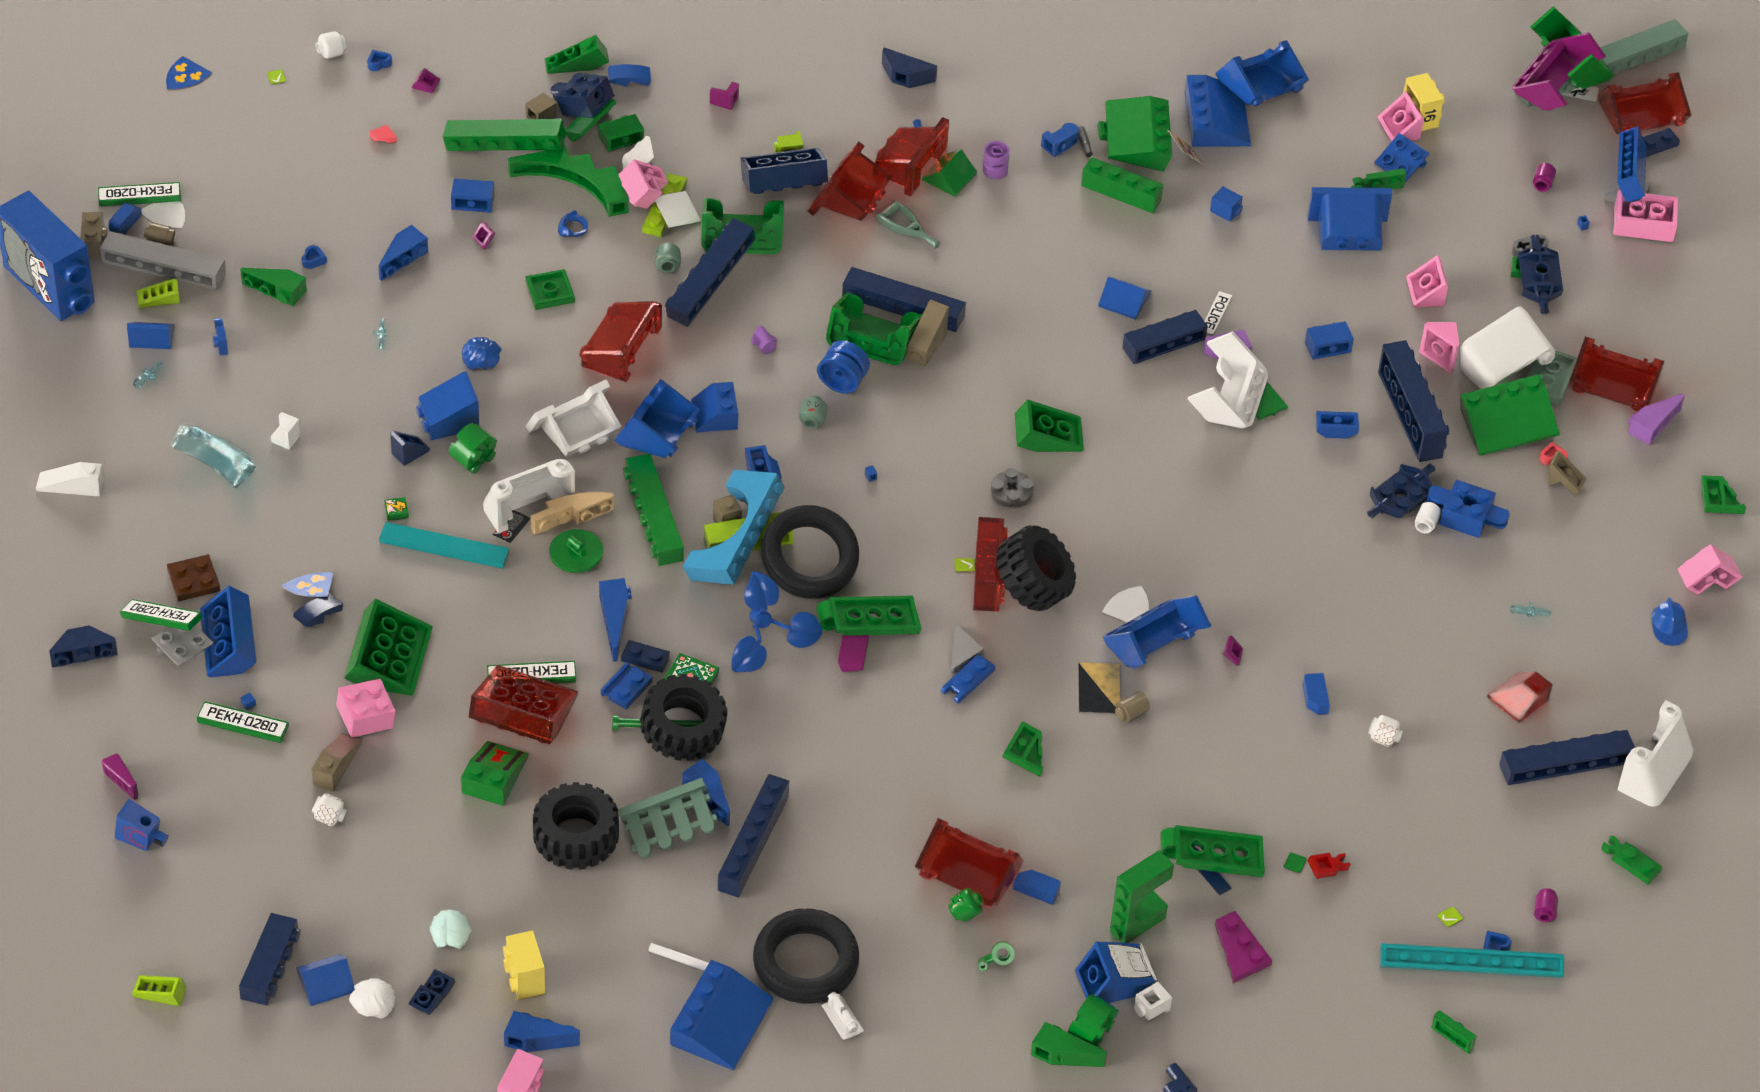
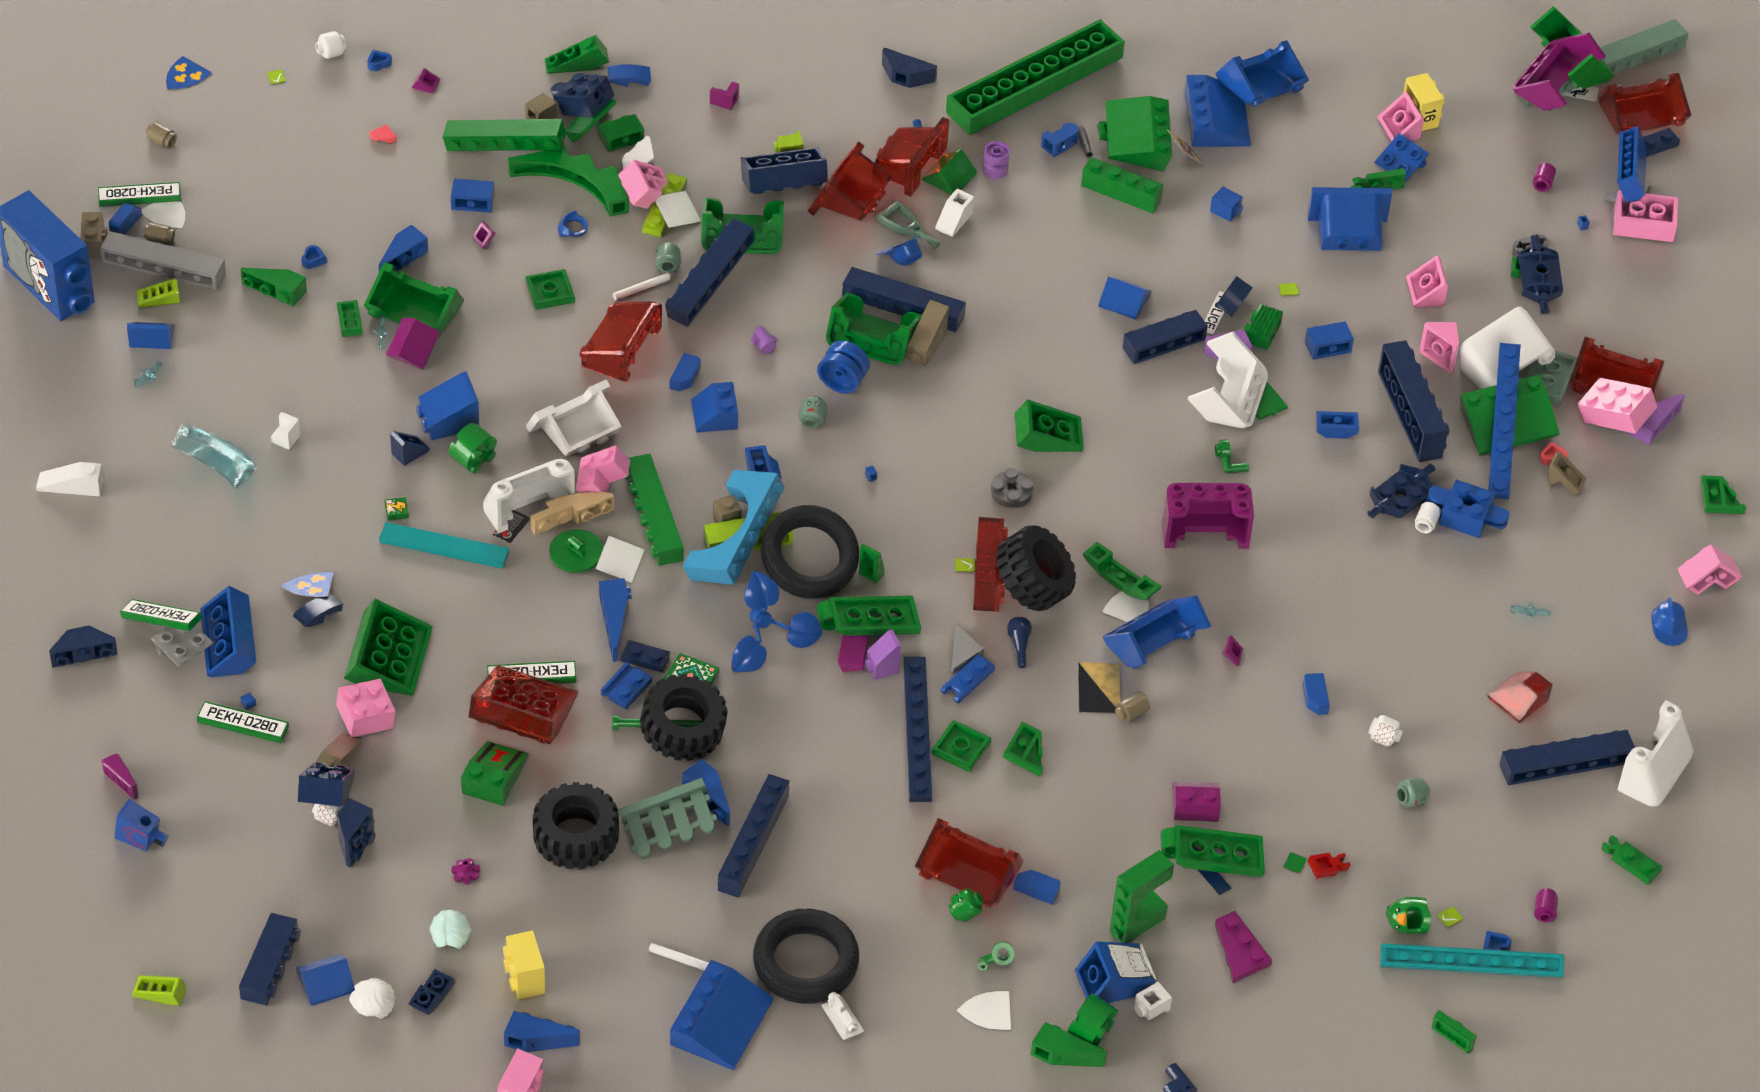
reddish brown plate [167,554,220,601] -> none
blue plate [213,317,228,355] -> none
blue hair [462,337,502,370] -> none
blue windscreen [614,379,700,458] -> none
none -> dark tan brick [146,122,177,148]
none -> dark blue slope [298,762,355,807]
none -> green plate [337,300,363,337]
none -> dark blue slope [337,798,376,868]
none -> green windscreen [363,262,464,338]
none -> magenta slope [386,318,440,370]
none -> magenta plant [451,858,481,884]
none -> bright pink brick [576,446,630,493]
none -> white sticker [596,536,645,583]
none -> white bar [613,273,671,301]
none -> blue piece [669,353,701,391]
none -> green slope [859,544,885,583]
none -> medium lavender slope [864,629,901,680]
none -> blue piece [876,235,922,265]
none -> dark blue plate [903,657,932,802]
none -> green tile [931,720,992,773]
none -> white slope [935,189,974,237]
none -> green brick [946,19,1125,135]
none -> white sticker [957,991,1011,1030]
none -> dark blue piece [1007,616,1032,668]
none -> green slope [1083,542,1161,600]
none -> magenta windscreen [1162,483,1254,549]
none -> magenta slope [1172,782,1221,822]
none -> dark blue slope [1215,276,1253,317]
none -> green plate [1215,439,1249,473]
none -> green brick [1244,304,1283,350]
none -> lime sticker [1278,283,1299,296]
none -> green piece [1386,897,1431,934]
none -> sand green head [1396,777,1430,808]
none -> blue plate [1488,343,1521,499]
none -> bright pink brick [1578,378,1657,434]

